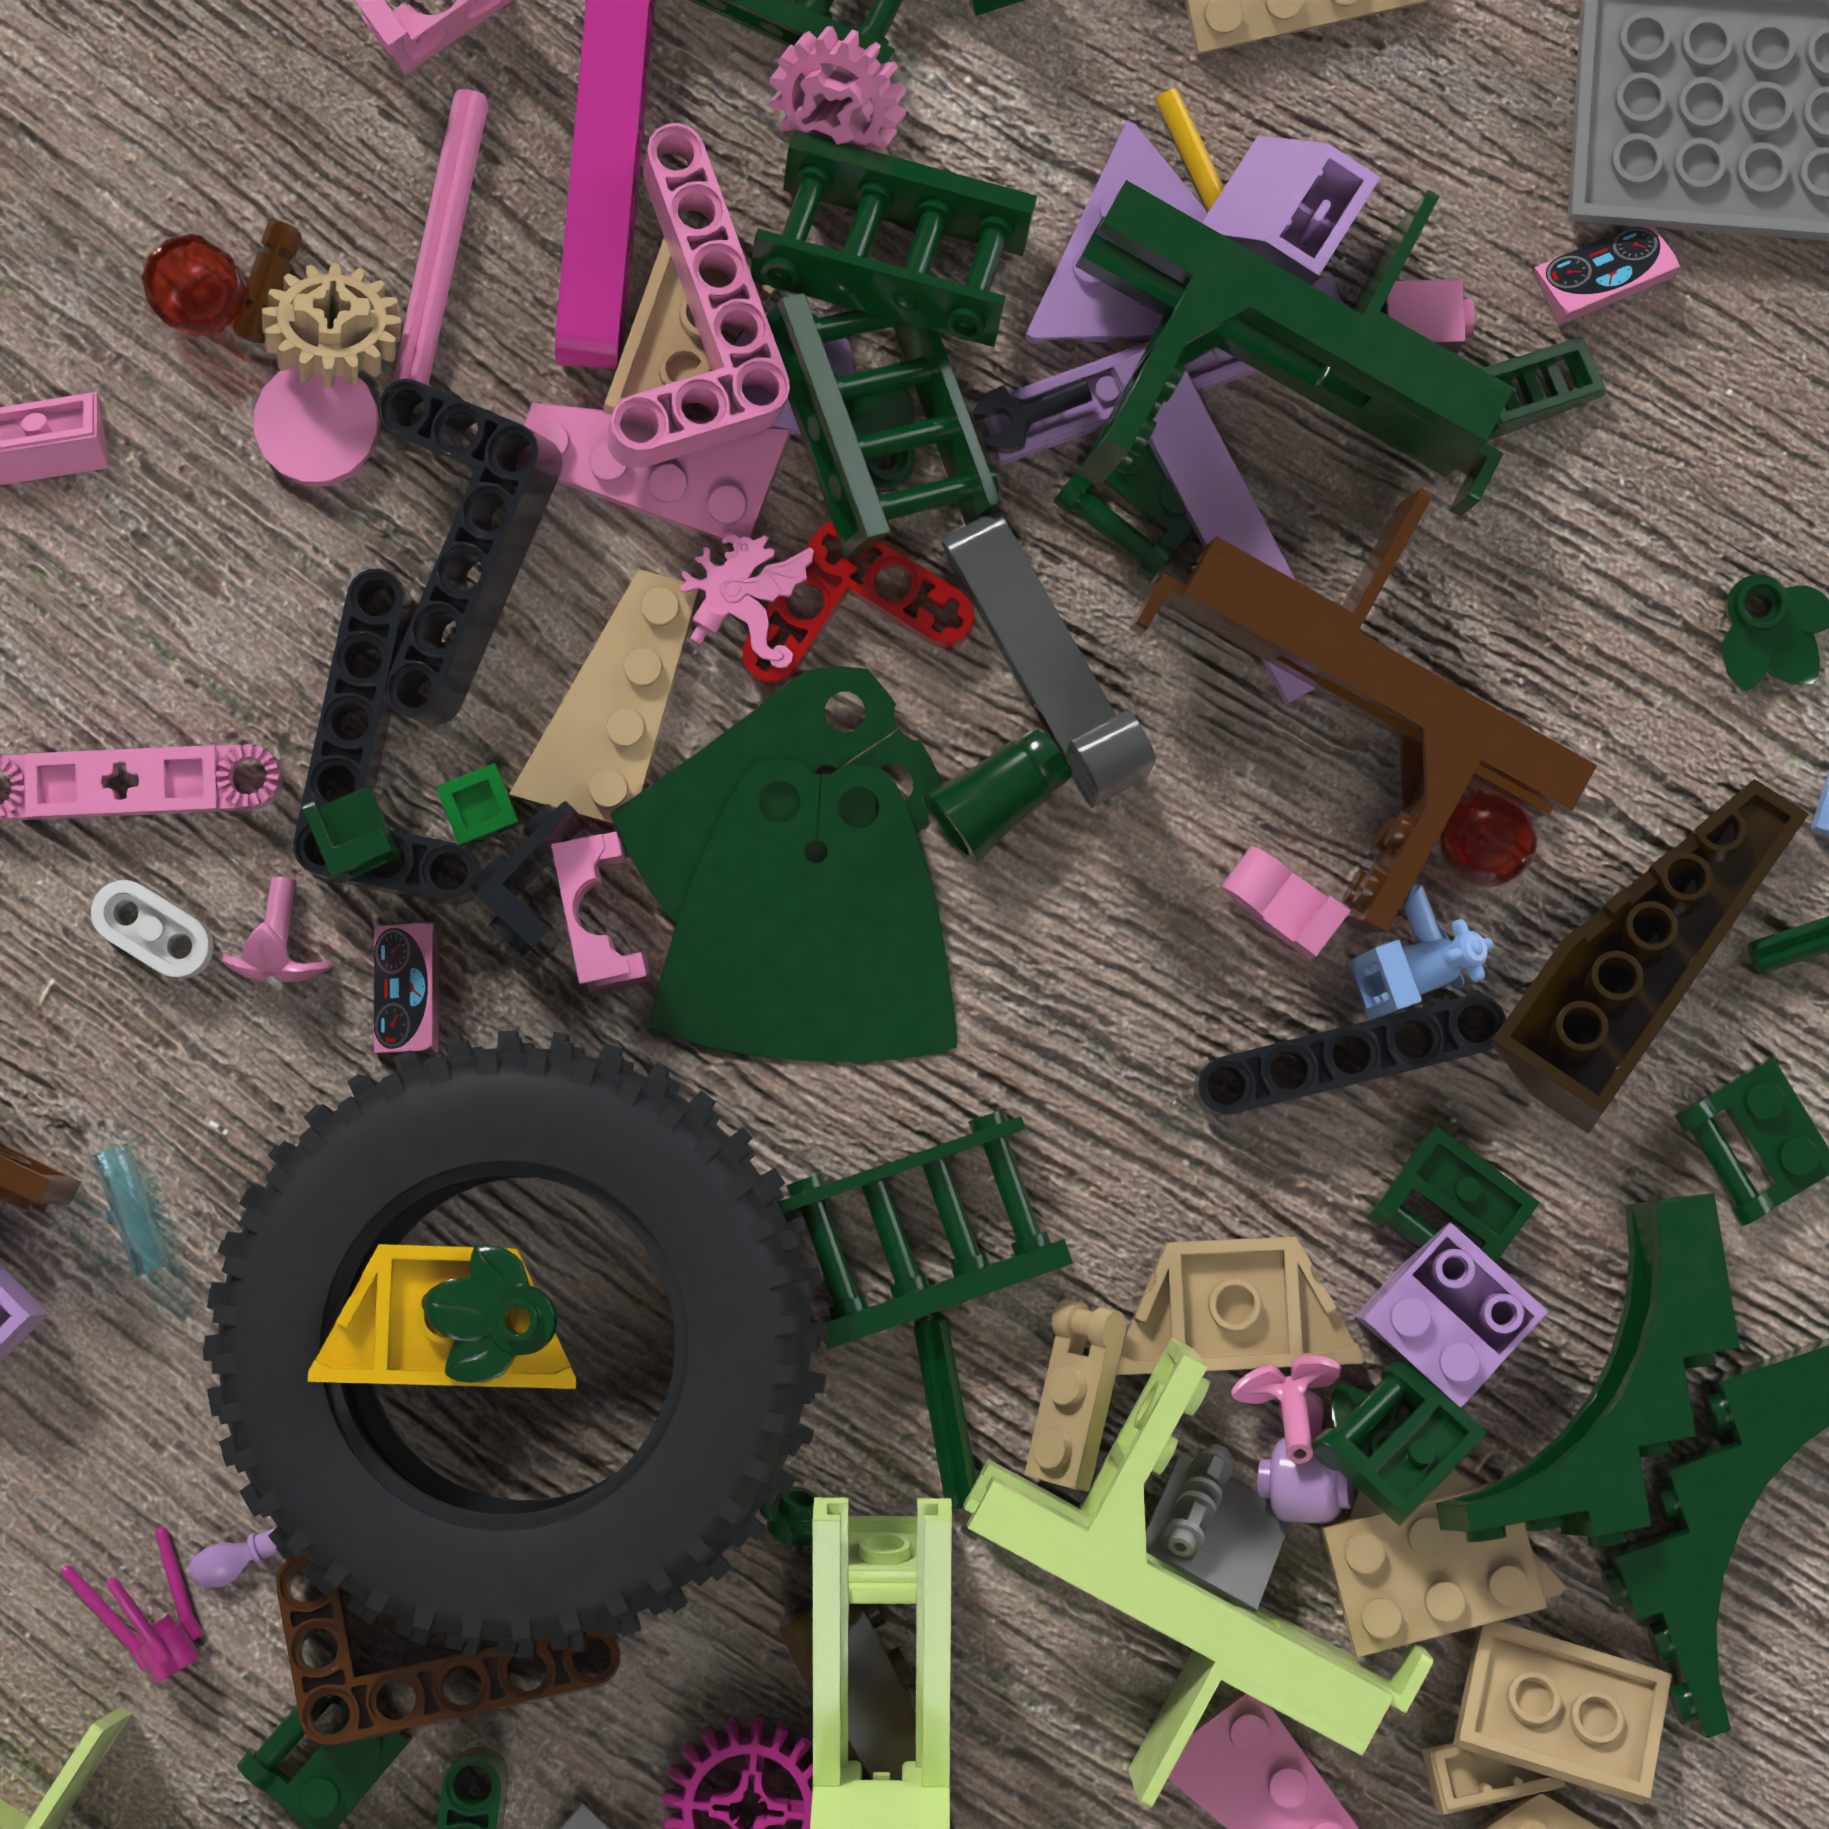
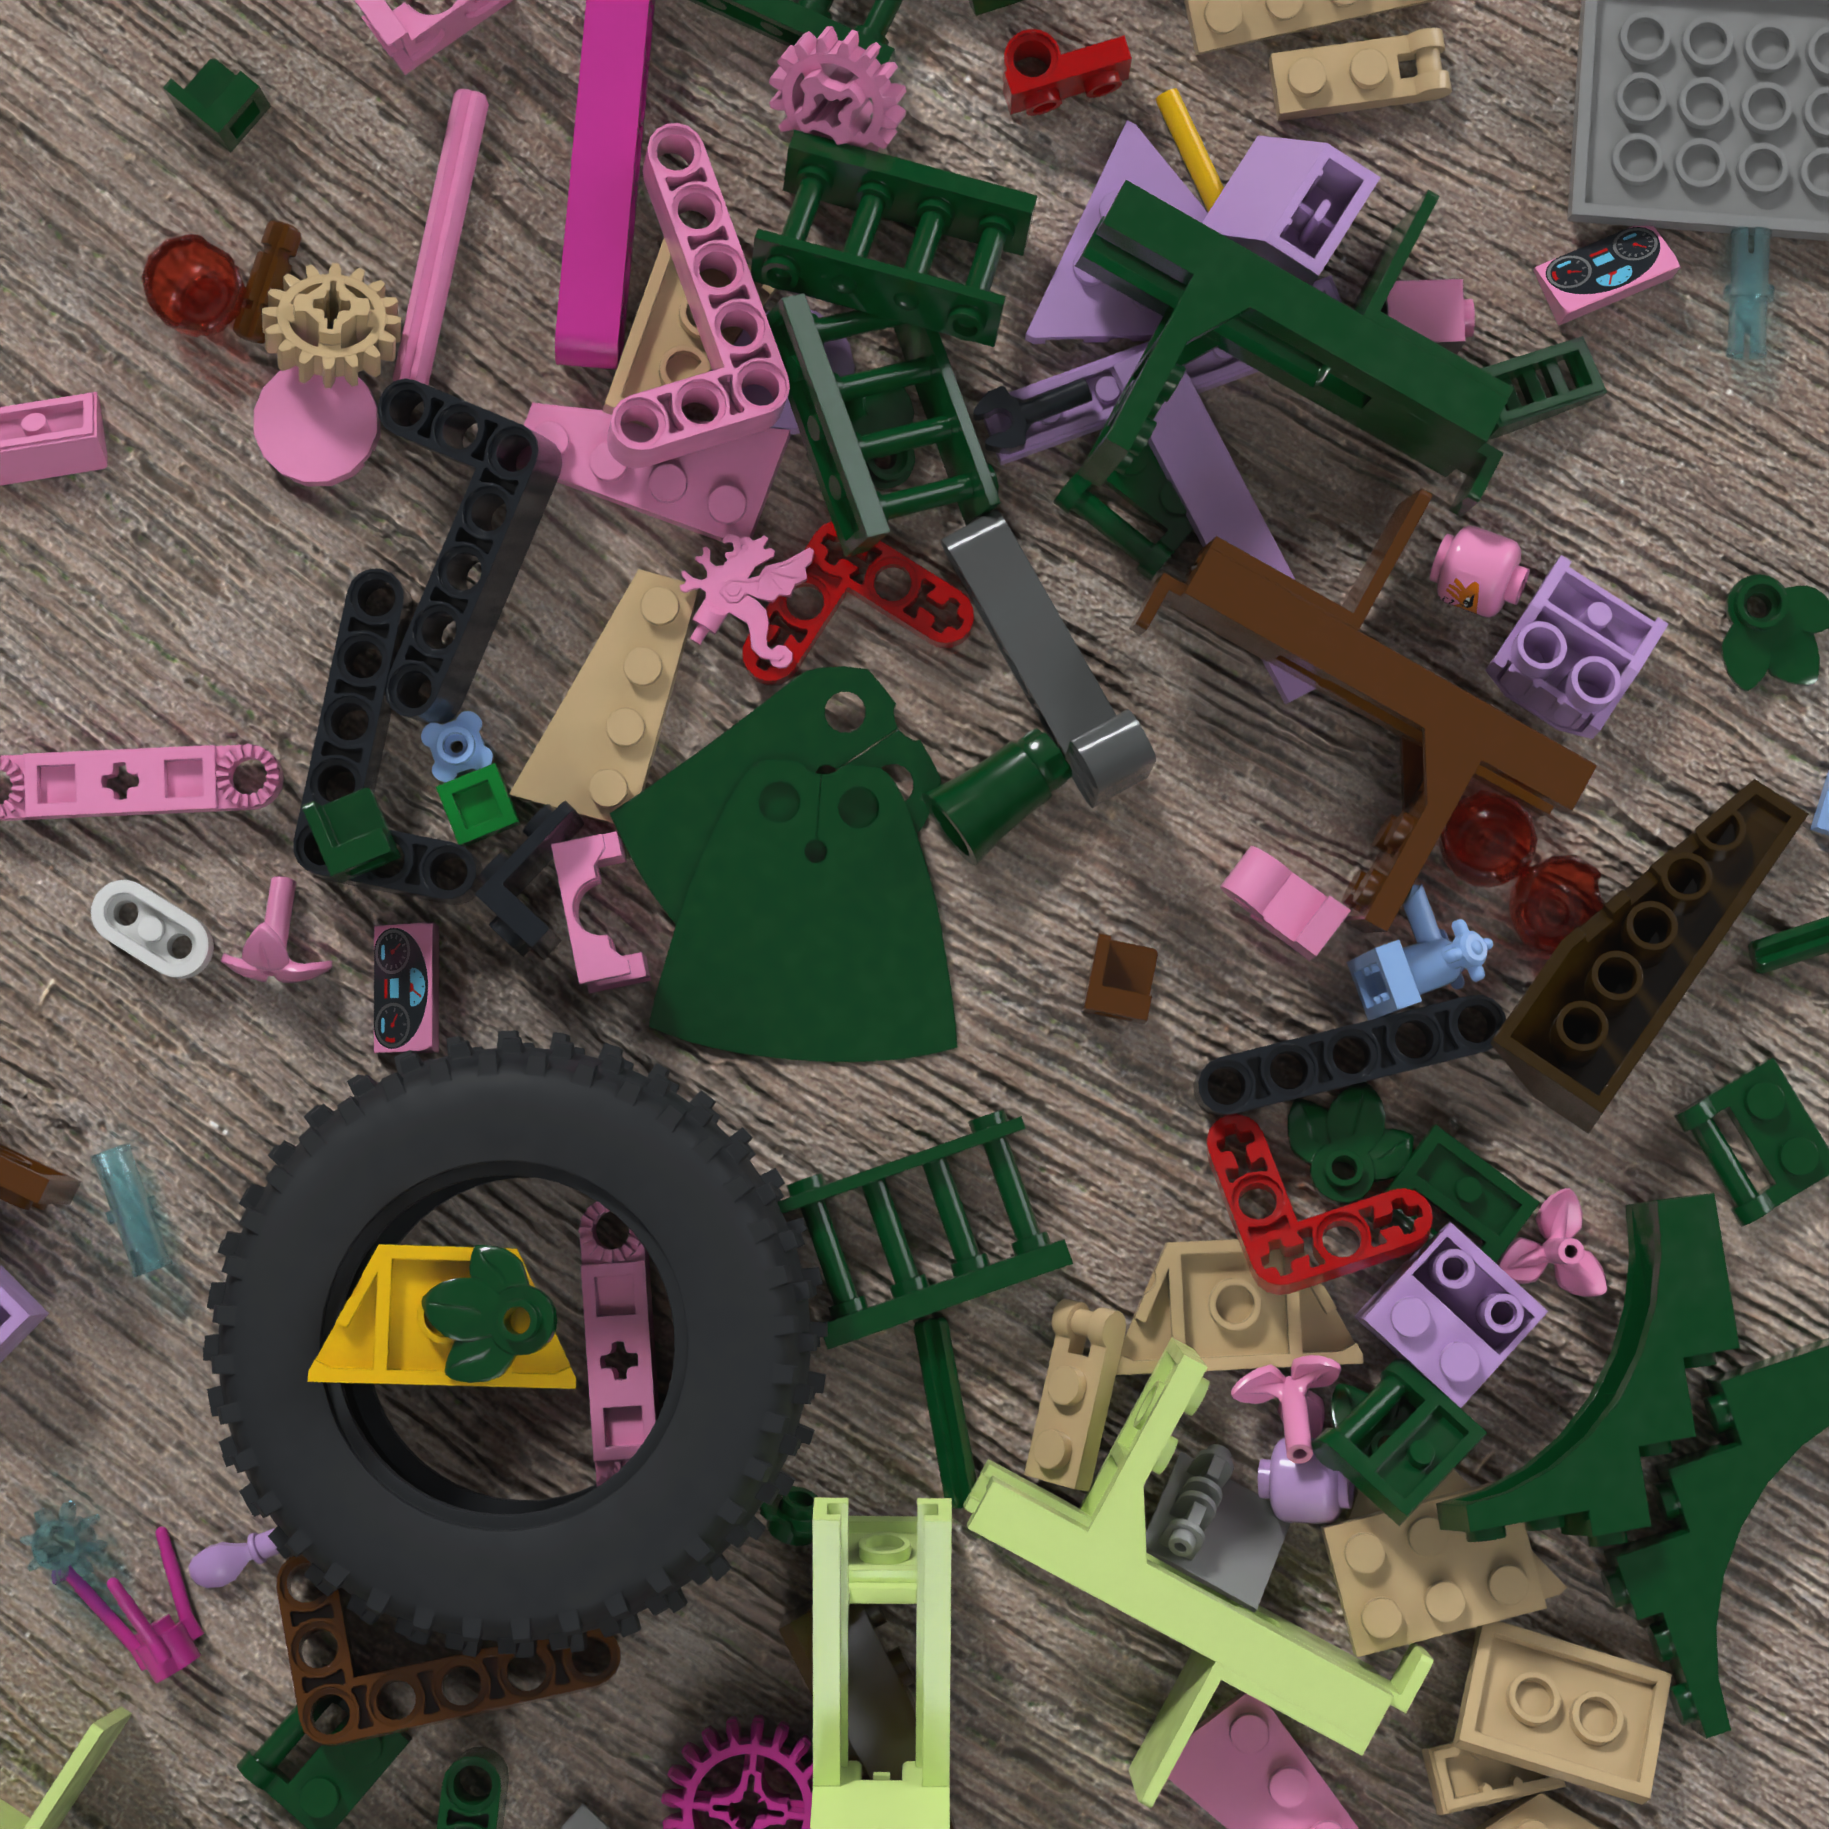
none -> clear light blue gear [20,1500,108,1585]
none -> dark green panel [163,58,271,153]
none -> light blue plate [421,711,493,783]
none -> bright pink piece [578,1201,660,1487]
none -> red plate [1003,29,1132,116]
none -> reddish brown panel [1081,933,1158,1025]
none -> red beam [1207,1114,1433,1295]
none -> tan plate [1268,28,1452,121]
none -> dark green plate [1287,1082,1414,1205]
none -> bright pink head [1430,525,1530,618]
none -> lavender slope [1485,555,1668,739]
none -> bright pink plant [1497,1188,1607,1297]
none -> clear red hair [1509,855,1605,956]
none -> clear light blue pin [1723,227,1775,360]

